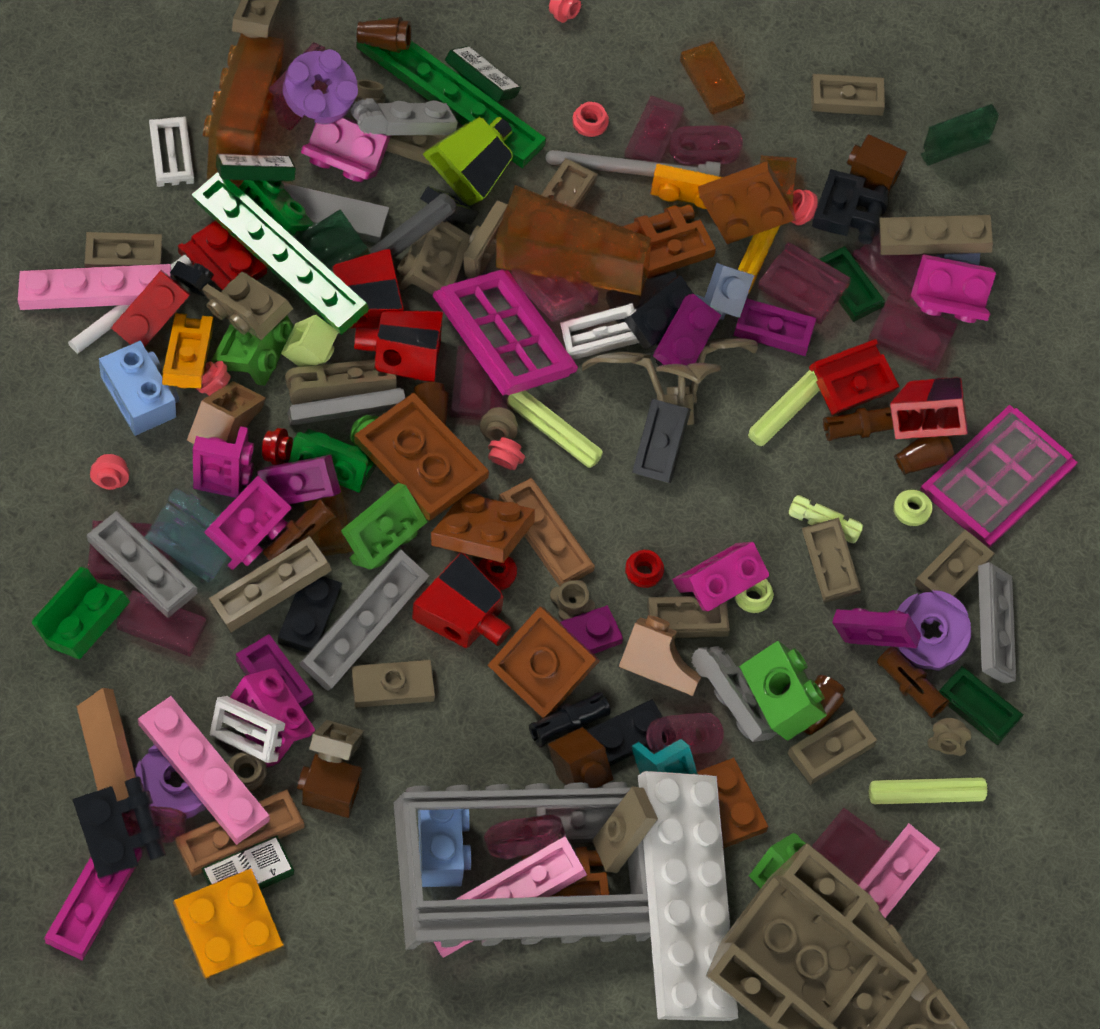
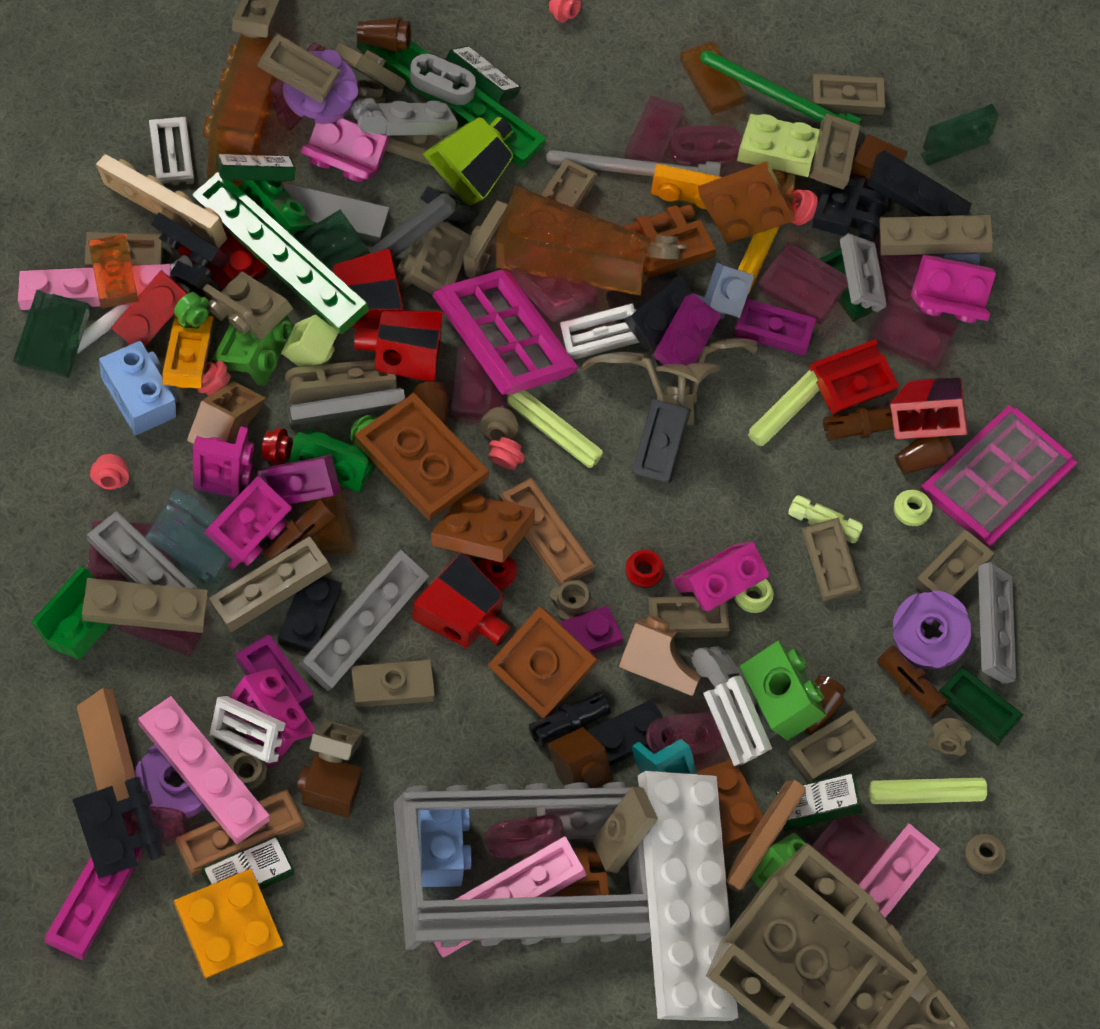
bright green bracket [341,483,428,570] -> none
coral plate [572,102,609,137] -> none
magenta plate [832,608,921,648] -> none
none -> clear green plate [13,290,92,378]
none -> dark tan plate [82,578,208,633]
none -> clear orange plate [88,234,139,309]
none -> tan plate [96,154,227,249]
none -> black plate [151,212,231,270]
none -> bright green plate [174,292,209,328]
none -> dark tan tile [257,33,341,104]
none -> dark tan plate [335,43,406,93]
none -> light grey beam [410,54,476,105]
none -> dark tan plate [644,235,688,260]
none -> green piece [700,50,861,125]
none -> white tile [703,676,772,766]
none -> medium nougat tile [725,780,806,891]
none -> yellowish green plate [737,114,820,177]
none -> tile [775,772,862,831]
none -> dark tan plate [809,113,860,190]
none -> light grey tile [840,234,887,312]
none -> black plate [866,150,972,217]
none -> dark tan plate [965,834,1006,874]

